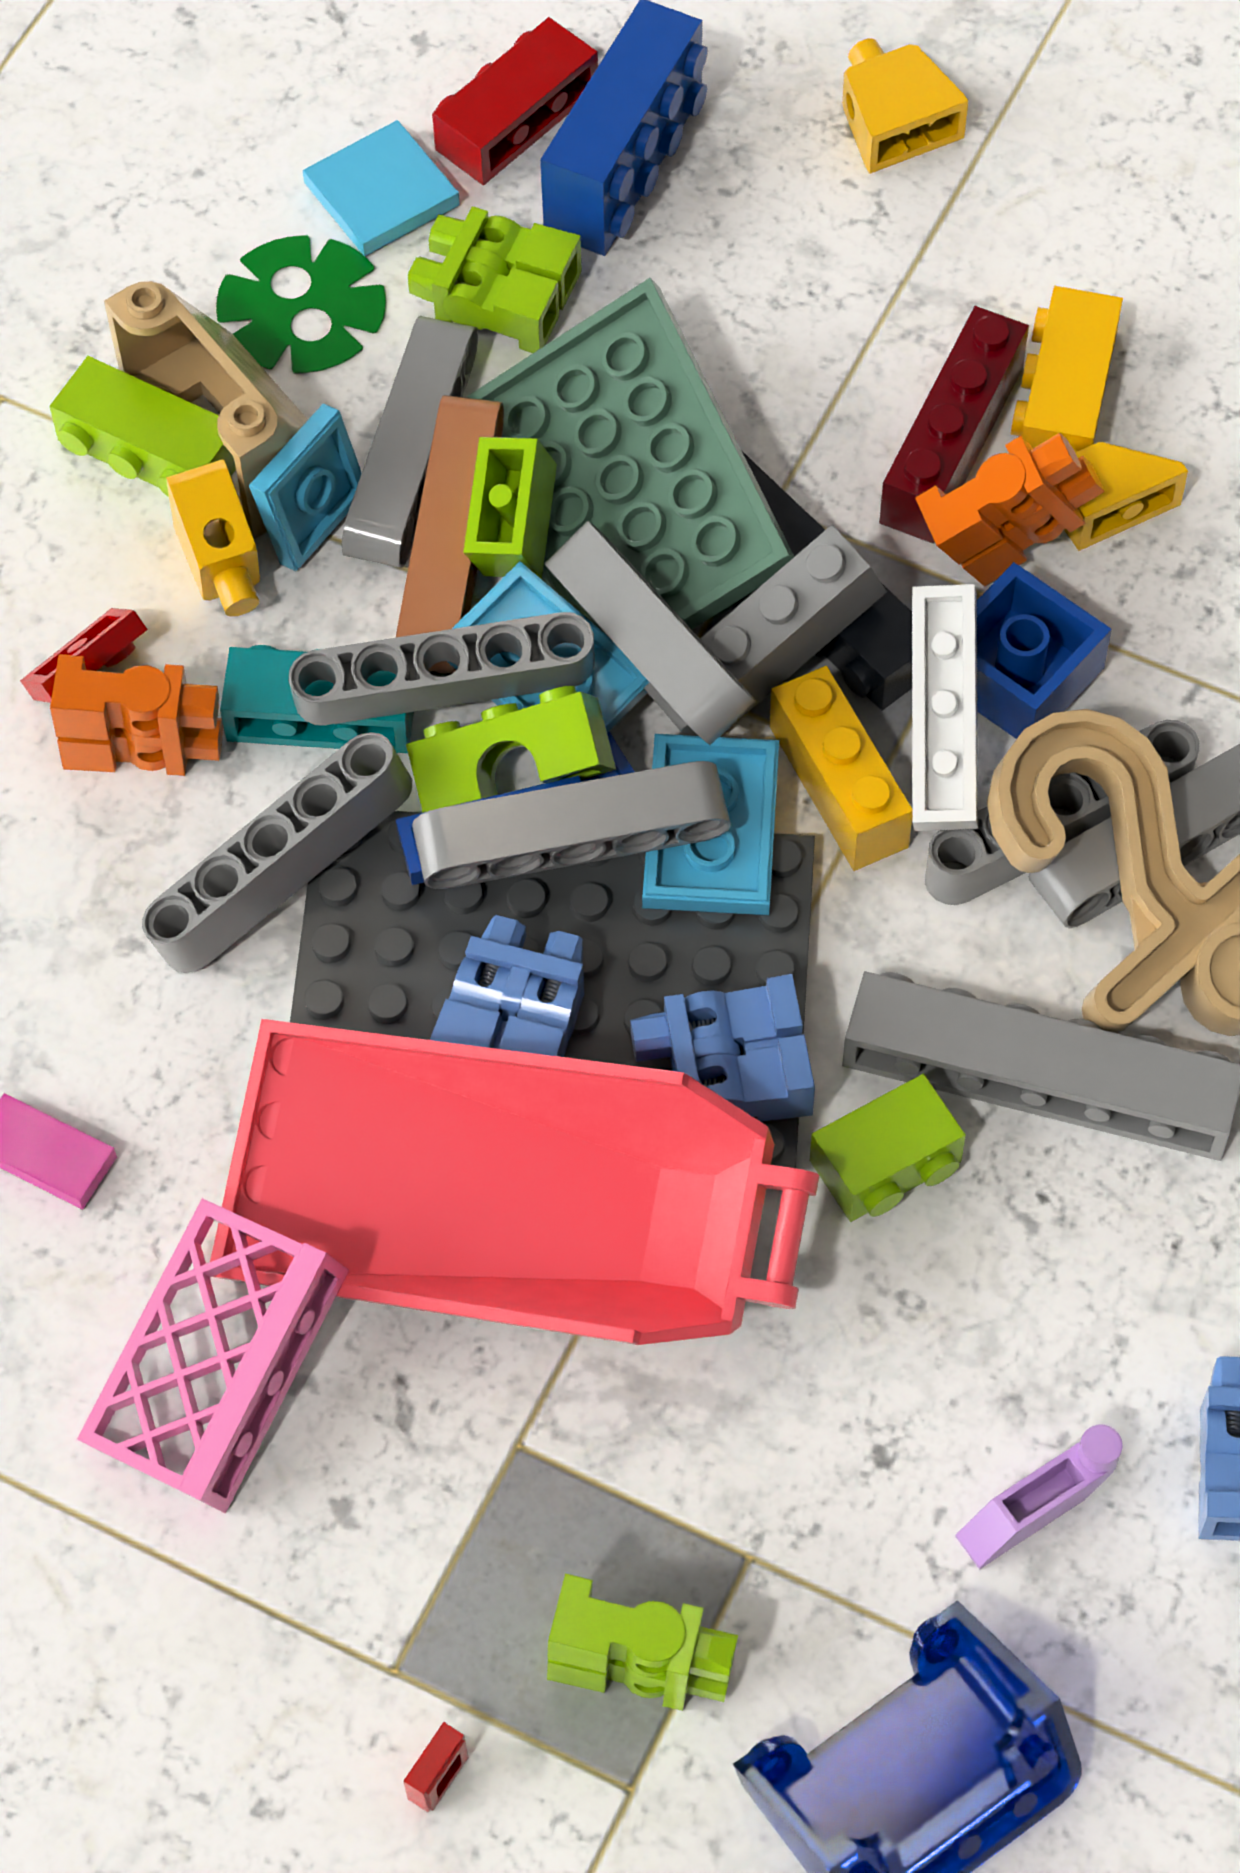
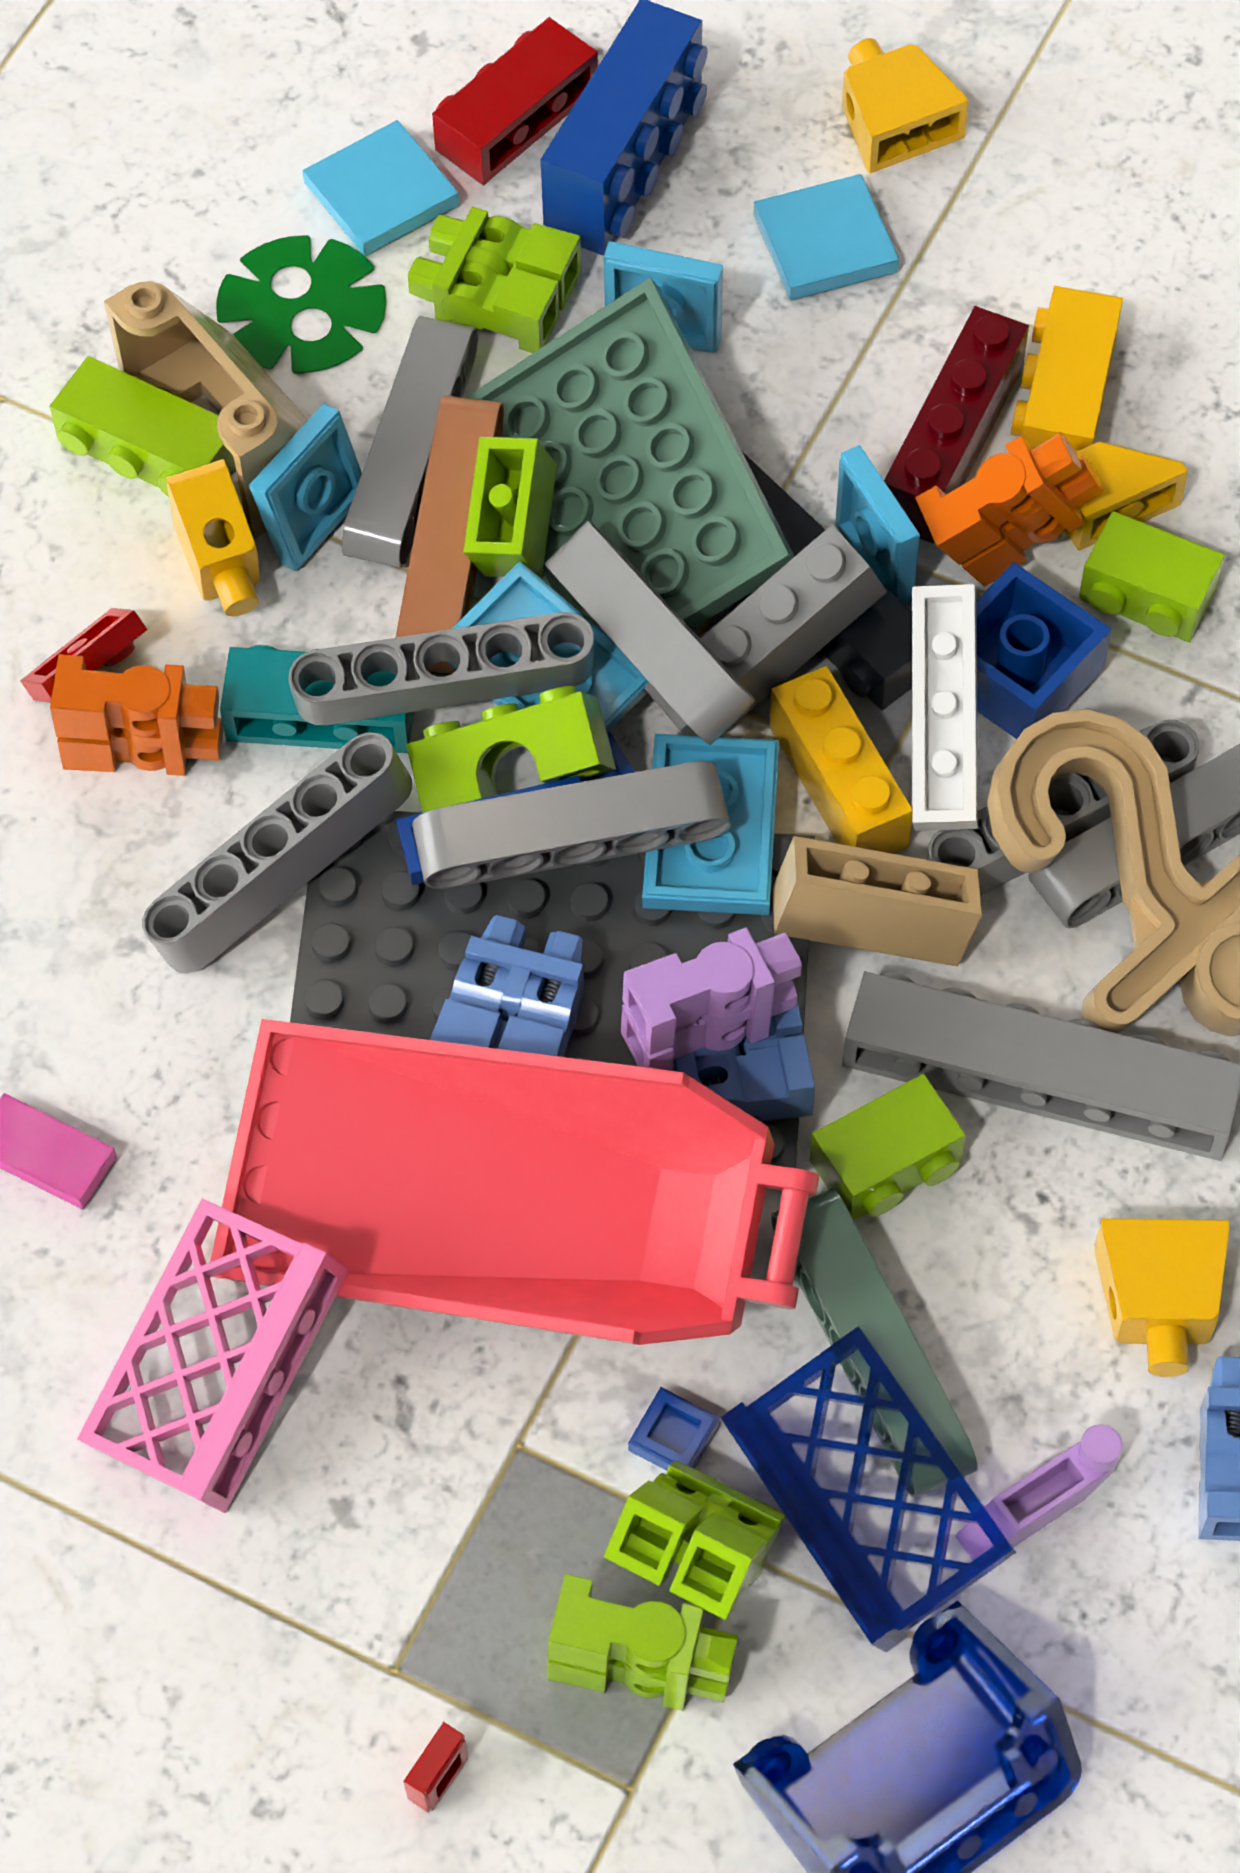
none -> lime hips [603,1460,786,1620]
none -> medium azure tile [604,241,723,353]
none -> lavender hips [621,927,802,1071]
none -> blue tile [628,1387,720,1471]
none -> clear blue fence [720,1326,1017,1653]
none -> medium azure tile [753,174,899,301]
none -> sand green beam [771,1188,978,1499]
none -> tan brick [772,836,982,966]
none -> medium azure tile [835,445,920,605]
none -> lime brick [1078,511,1225,643]
none -> yellow torso [1095,1218,1229,1377]

